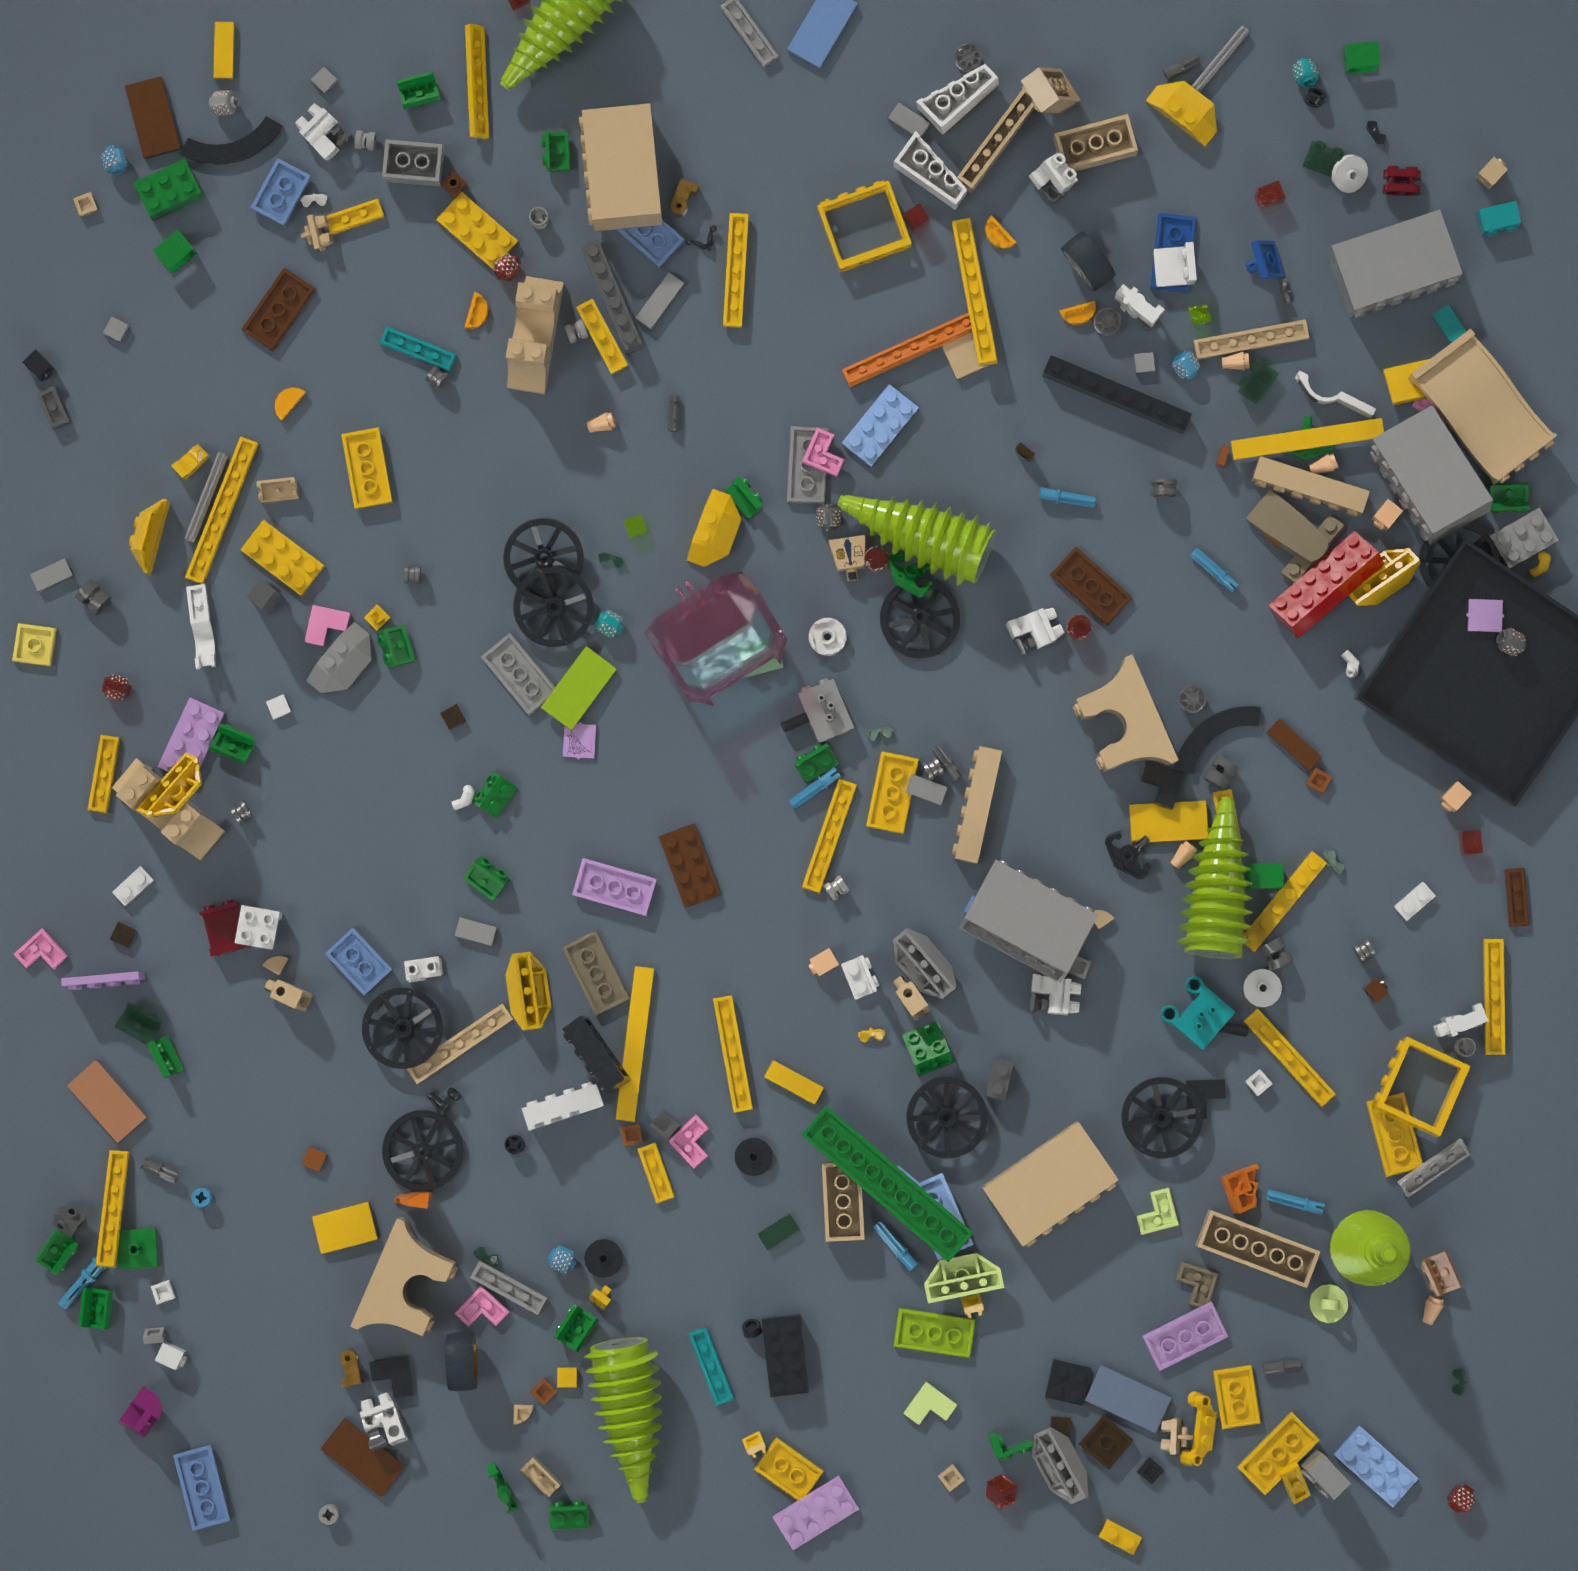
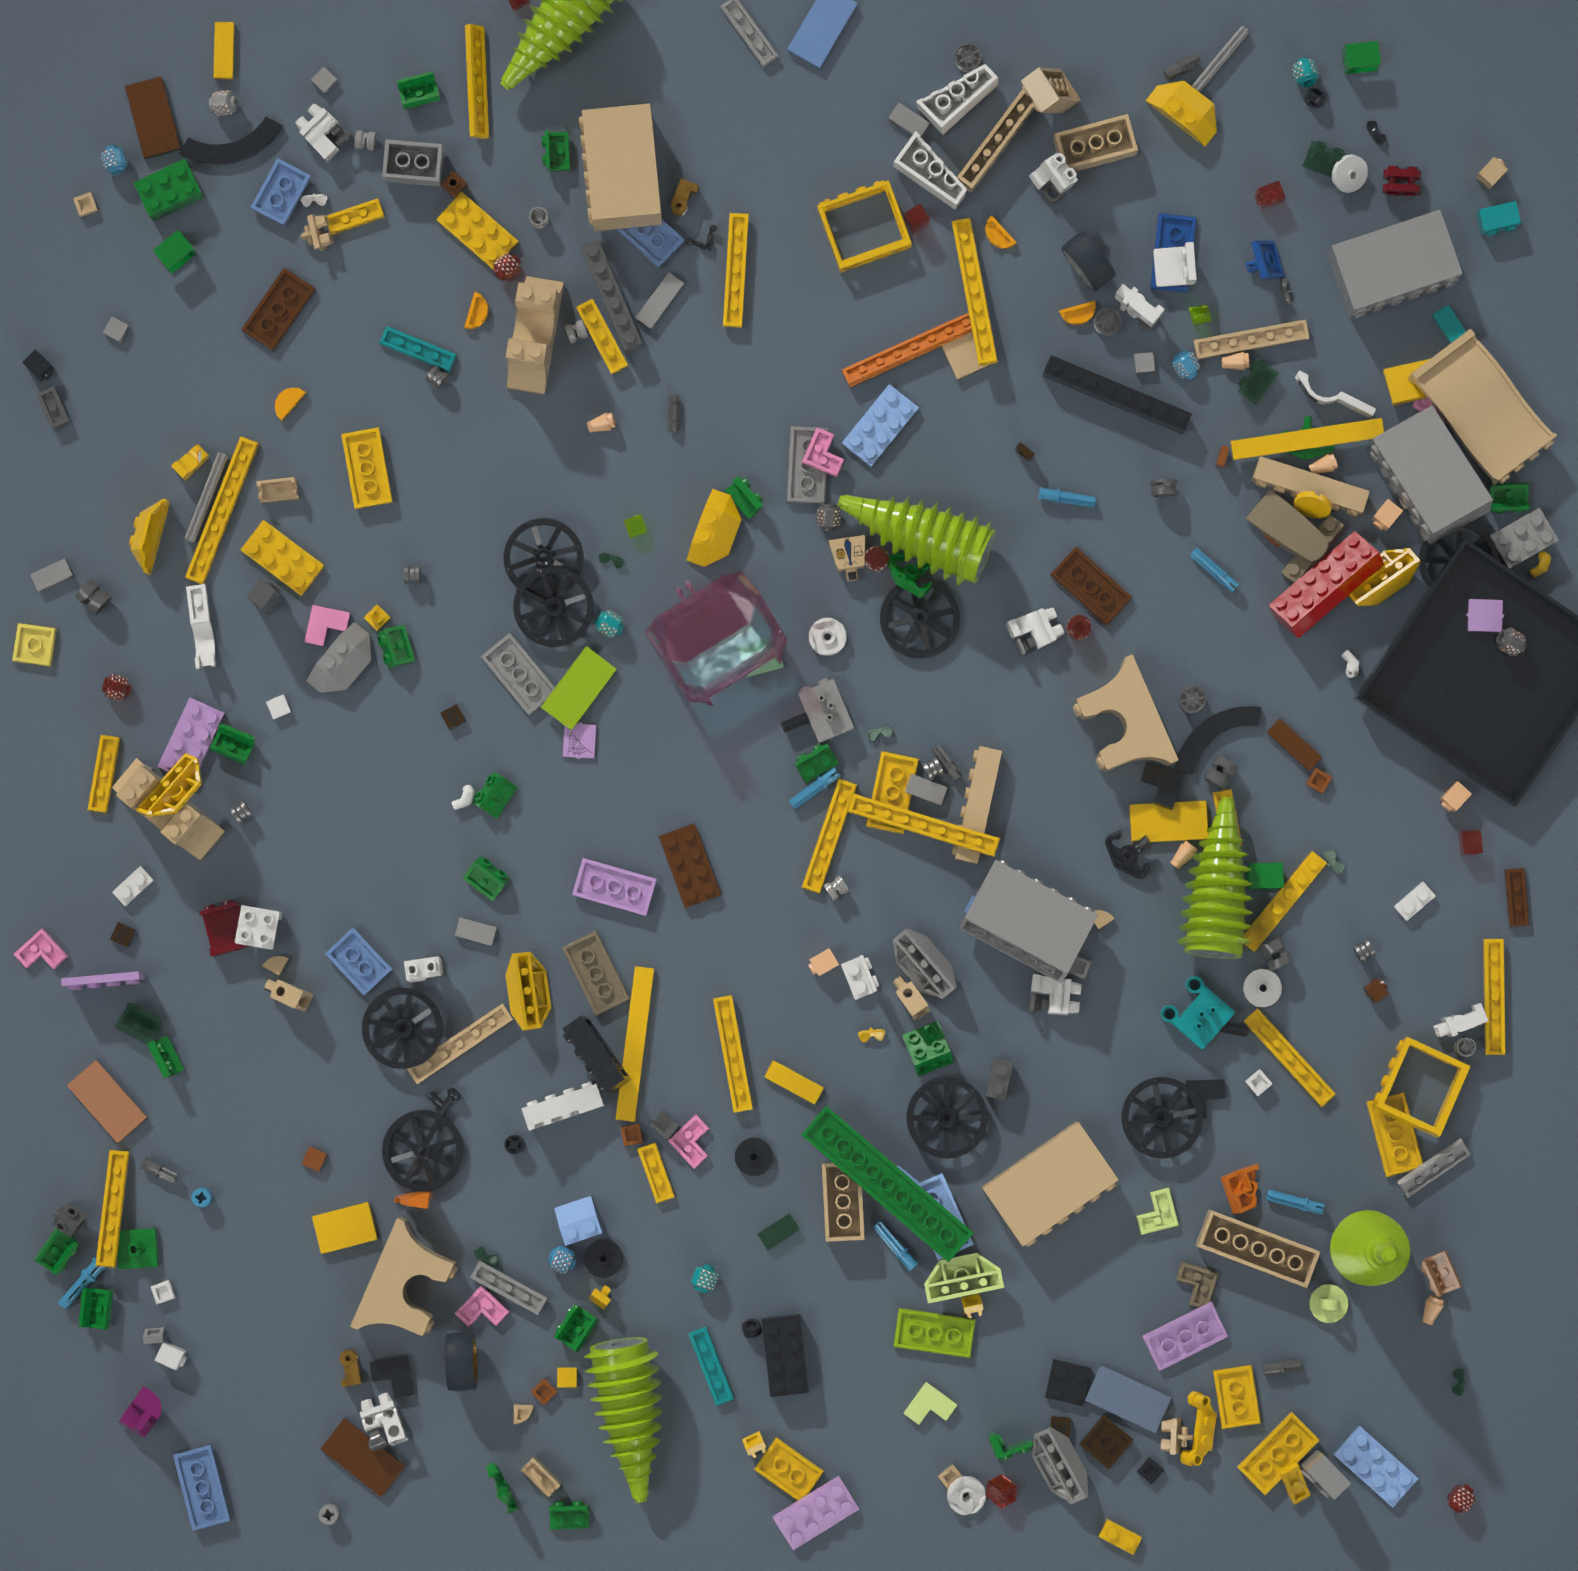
none -> light blue slope [554,1196,603,1246]
none -> teal head [691,1264,719,1294]
none -> yellow tile [848,793,1000,857]
none -> white plate [947,1476,986,1515]
none -> yellow tile [1293,491,1332,519]

